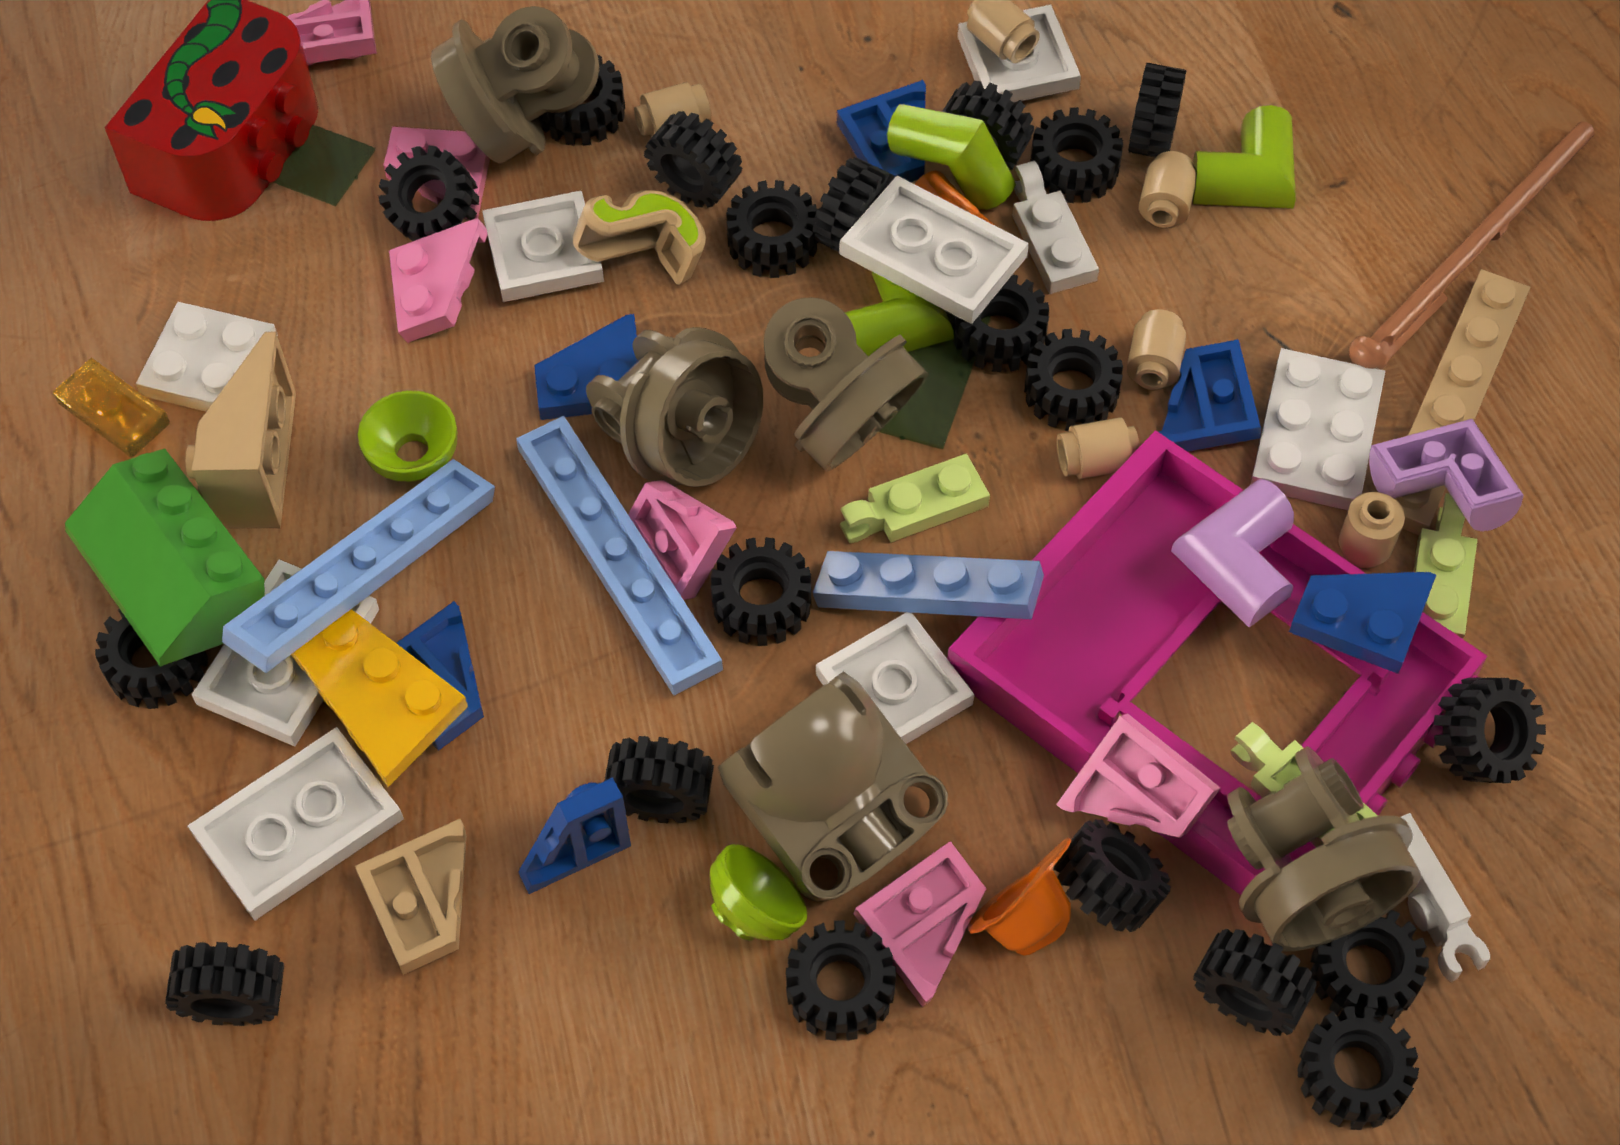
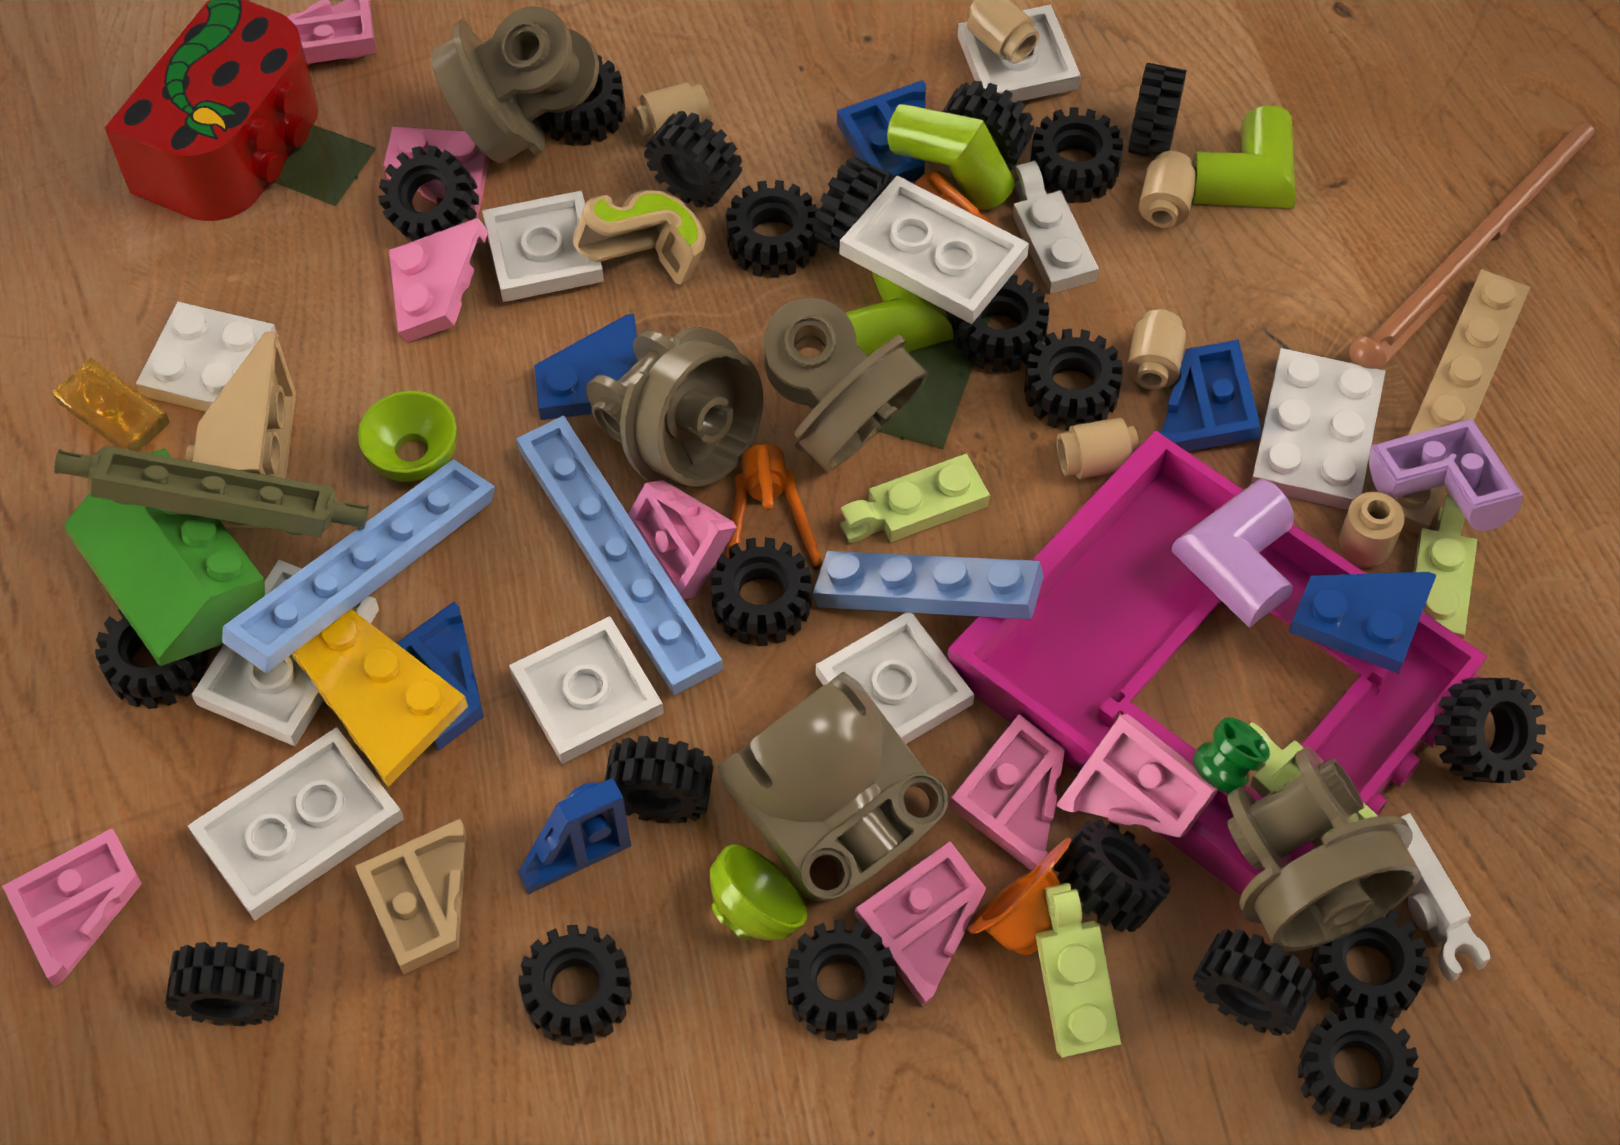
none -> bright pink wing [2,828,142,987]
none -> olive plate [54,446,369,538]
none -> white plate [509,616,664,764]
none -> black tyre [519,925,632,1046]
none -> orange plant [726,444,822,568]
none -> bright pink wing [948,715,1065,871]
none -> yellowish green plate [1035,883,1121,1058]
none -> green wheel [1192,717,1270,794]

